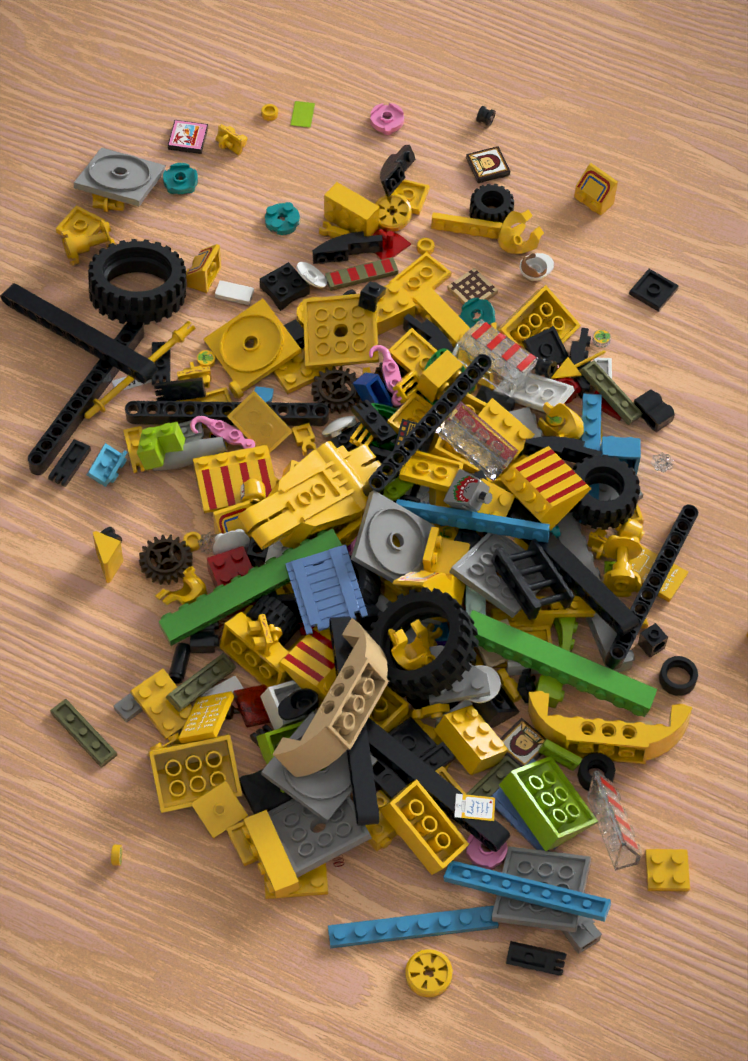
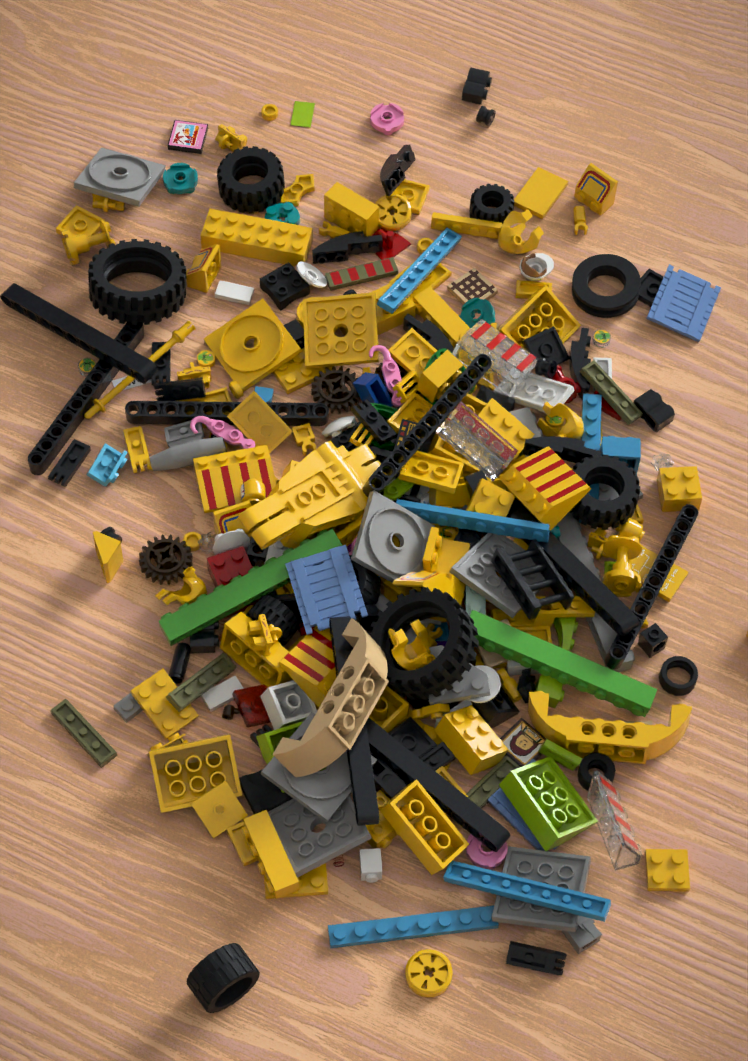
yellow tile [111,844,123,866] -> none
lime brick [137,422,185,470] -> none
yellow tile [179,691,235,743] -> none
black cap [278,688,319,720] -> none
black bracket [358,281,386,312] -> none
light grey torso [443,469,492,512] -> none
white sticker [455,794,495,821] -> none
tile [466,146,510,183] -> none
yellow piece [551,350,606,379] -> none
none -> tile [78,358,96,376]
none -> black tyre [186,943,260,1013]
none -> yellow brick [200,208,313,267]
none -> black tyre [217,146,285,213]
none -> yellow tile [280,174,315,206]
none -> white brick [359,848,382,883]
none -> dark azure plate [377,228,462,314]
none -> black brick [462,67,492,104]
none -> yellow tile [514,167,568,219]
none -> yellow tile [515,280,552,299]
none -> black tyre [572,254,641,318]
none -> yellow bar [573,206,588,235]
none -> medium blue door [646,264,721,342]
none -> yellow brick [657,466,702,512]

